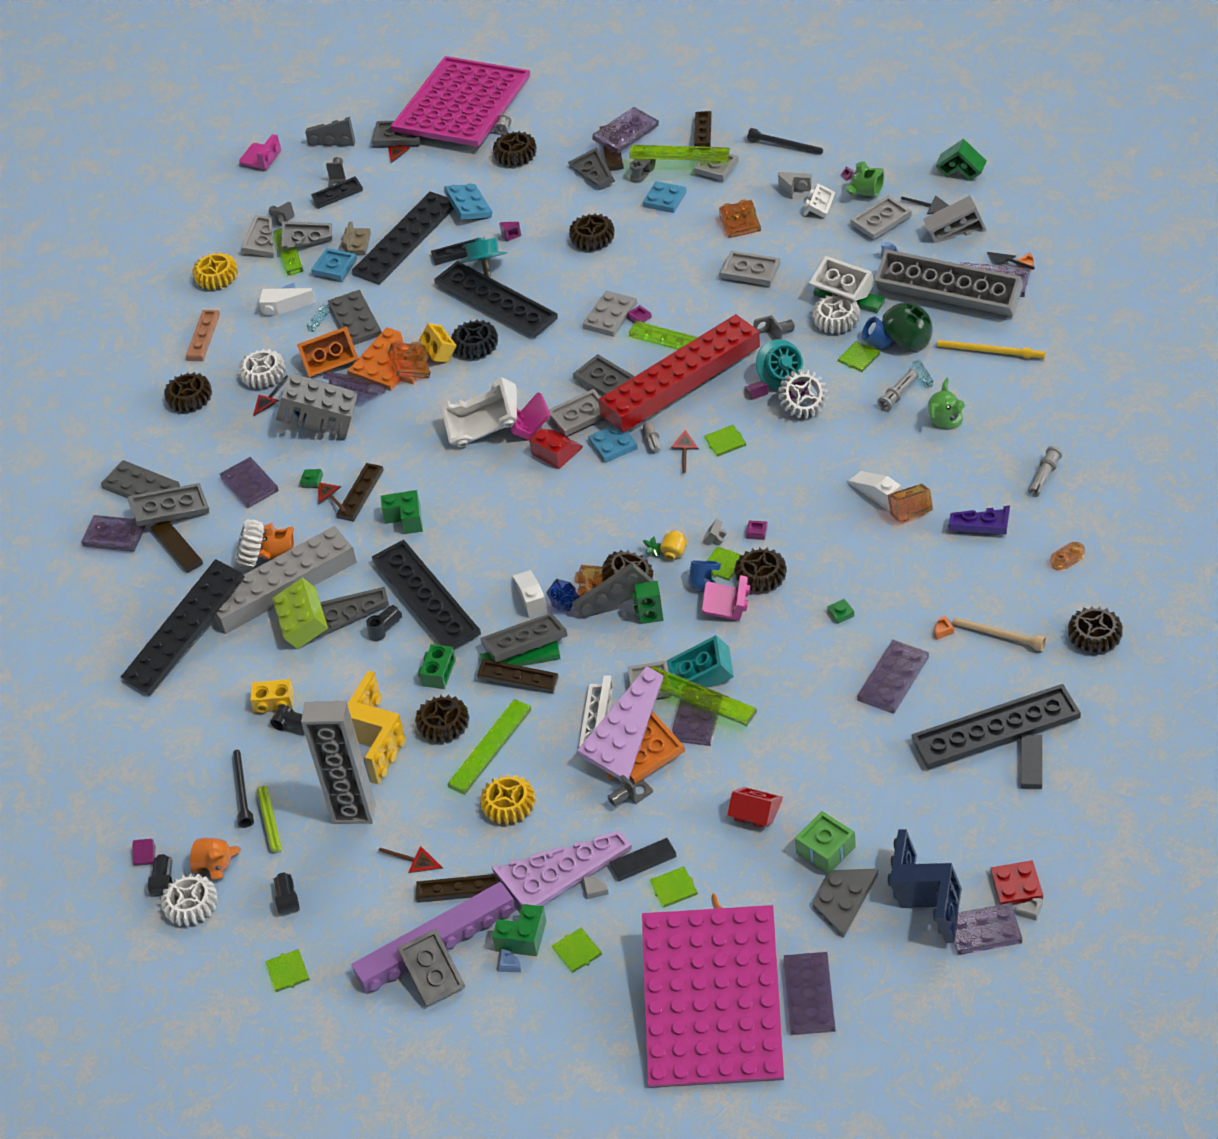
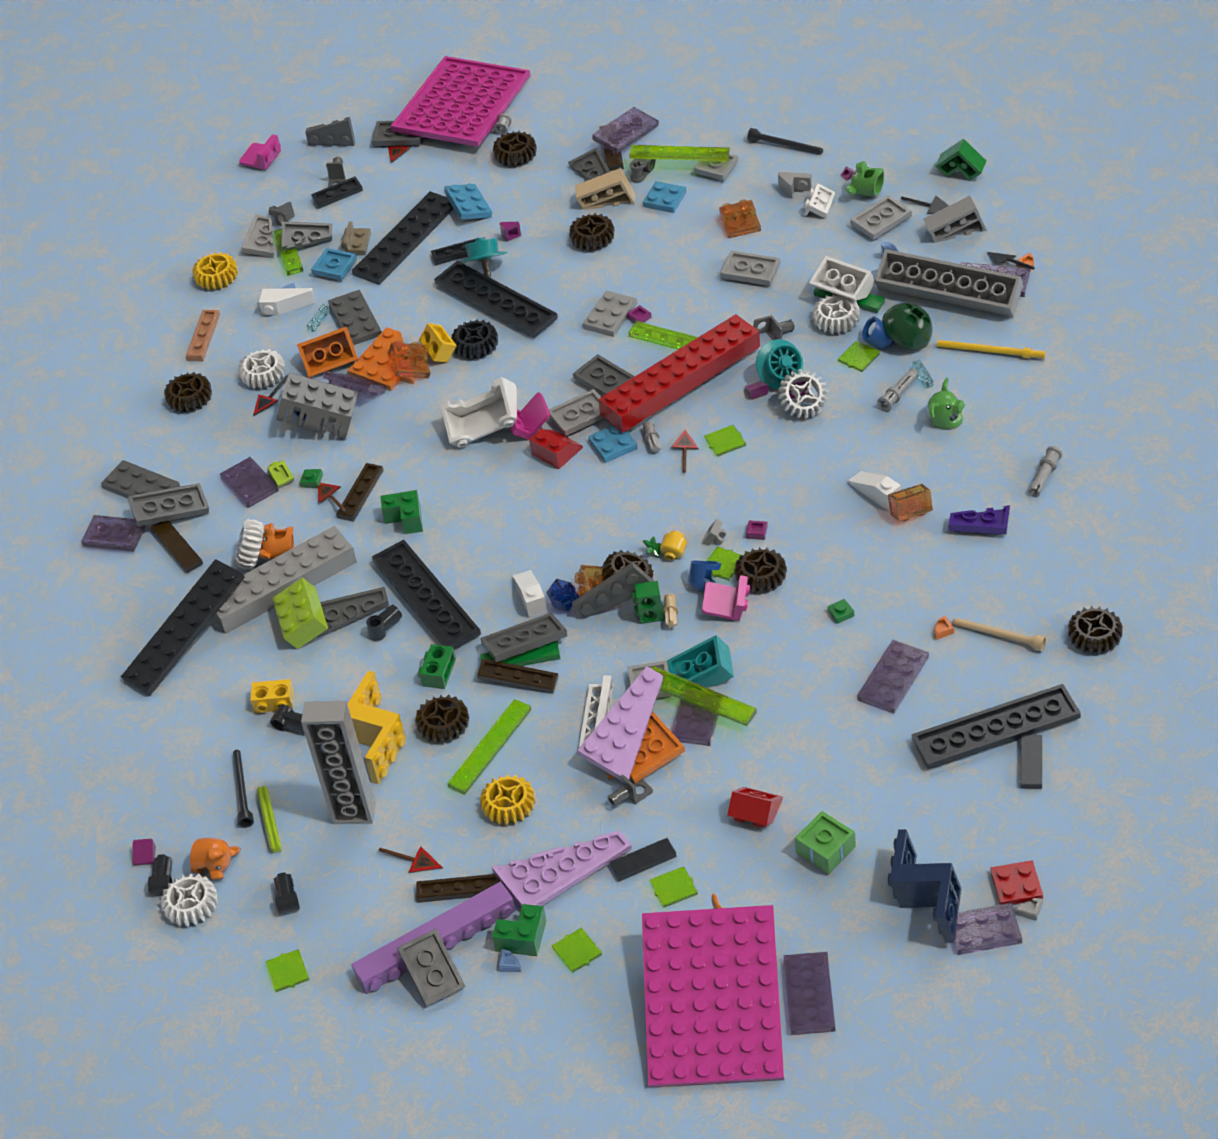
light grey tile [583,877,609,898] -> none
dark brown tile [694,111,712,150] -> none
dark grey wing [813,868,878,937] -> none
clear orange plate [1050,542,1085,571] -> none
none -> lime bracket [267,460,294,488]
none -> tan wedge [575,168,635,210]
none -> tan axle [663,594,678,628]

